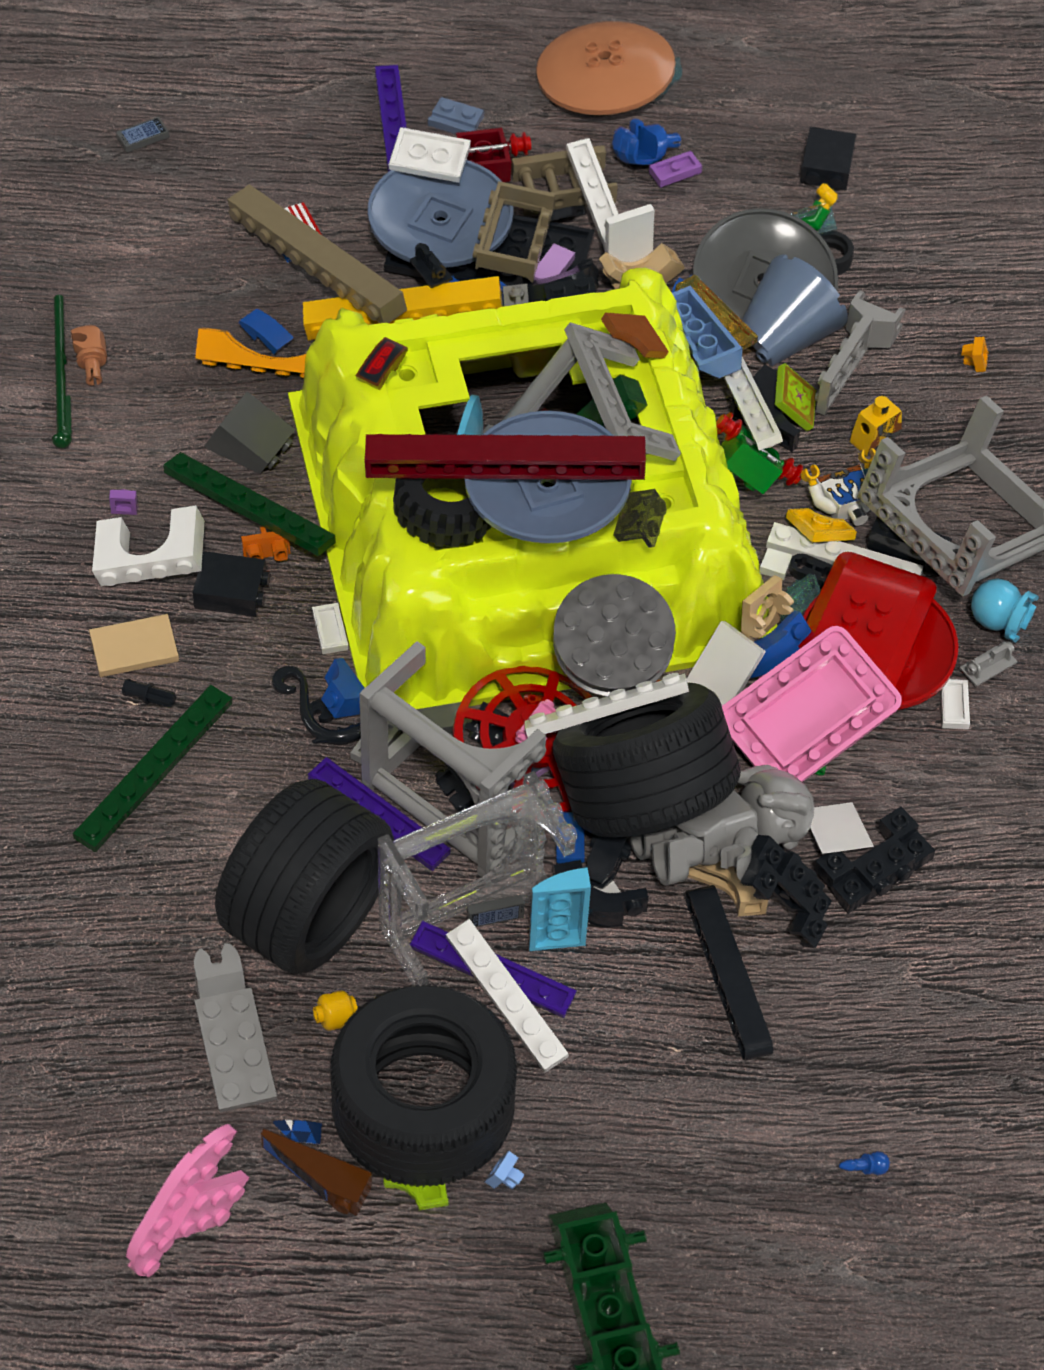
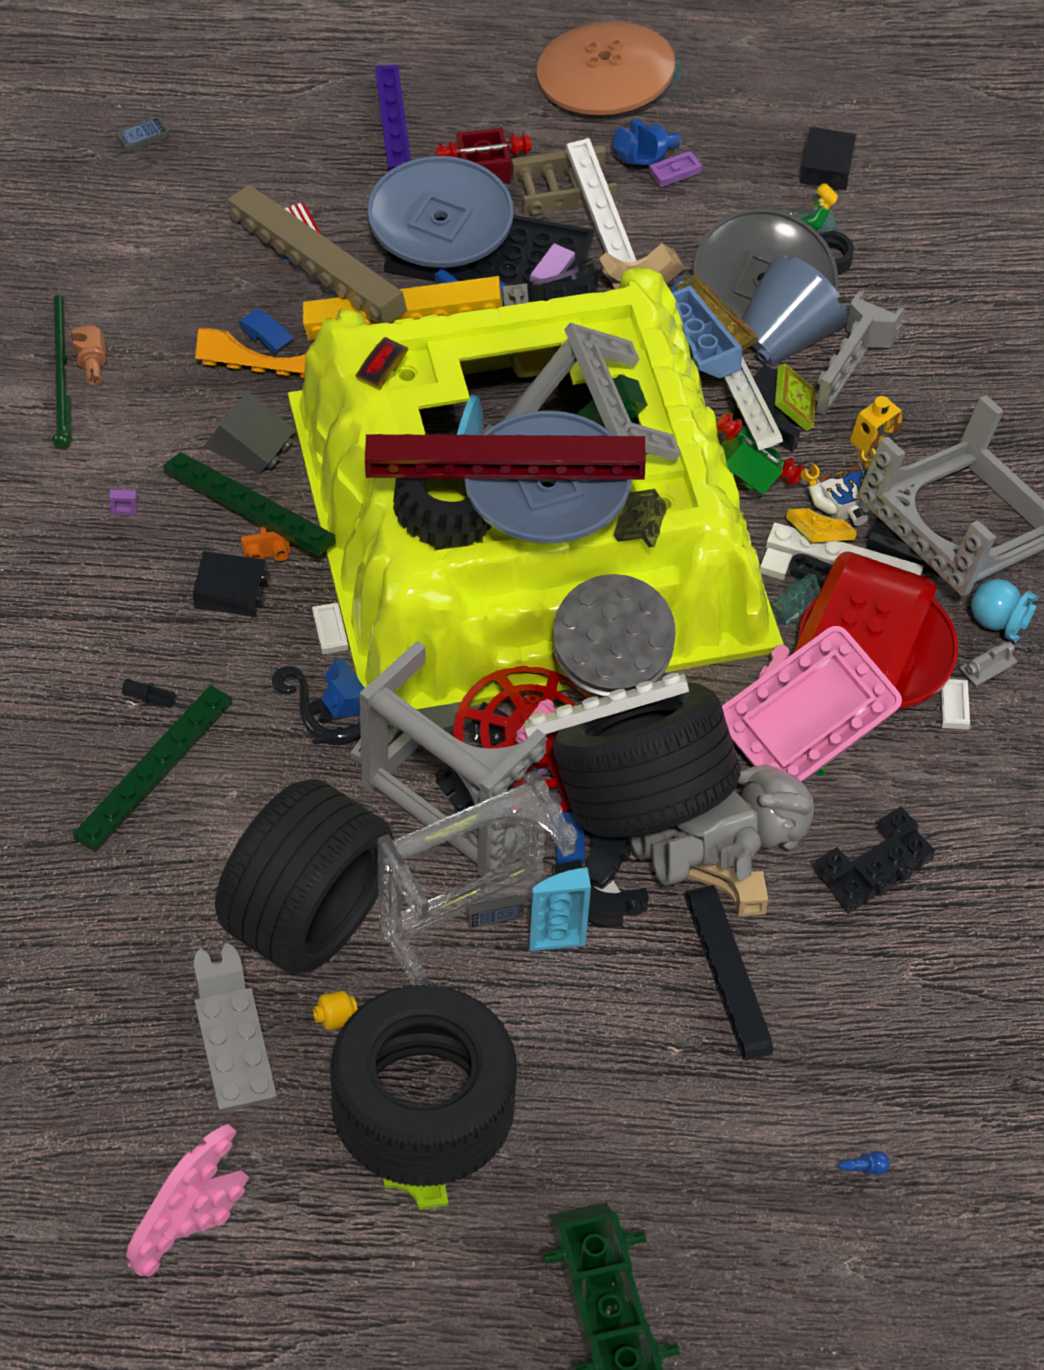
tan tile [89,614,179,677] -> none
white arch [92,505,205,586] -> none
reddish brown slope [261,1129,372,1216] -> none
dark blue sticker [273,1120,322,1144] -> none
dark purple tile [308,757,450,871] -> none
white tile [389,127,470,182] -> none
black hinge [409,243,453,288] -> none
dark purple tile [410,921,577,1018] -> none
sand blue plate [428,97,484,134] -> none
white plate [446,919,568,1073] -> none
dark tan window [473,181,555,283] -> none
light blue tile [485,1151,524,1189] -> none
black tile [551,205,587,222] -> none
dark orange tile [601,313,669,358] -> none
white tile [605,204,654,262] -> none
white tile [687,621,766,706] -> none
black bracket [740,835,832,948] -> none
tan piece [741,575,794,642] -> none
blue arch [750,610,812,678] -> none
white sticker [810,802,874,854] -> none
light orange tile [961,337,988,372] -> none

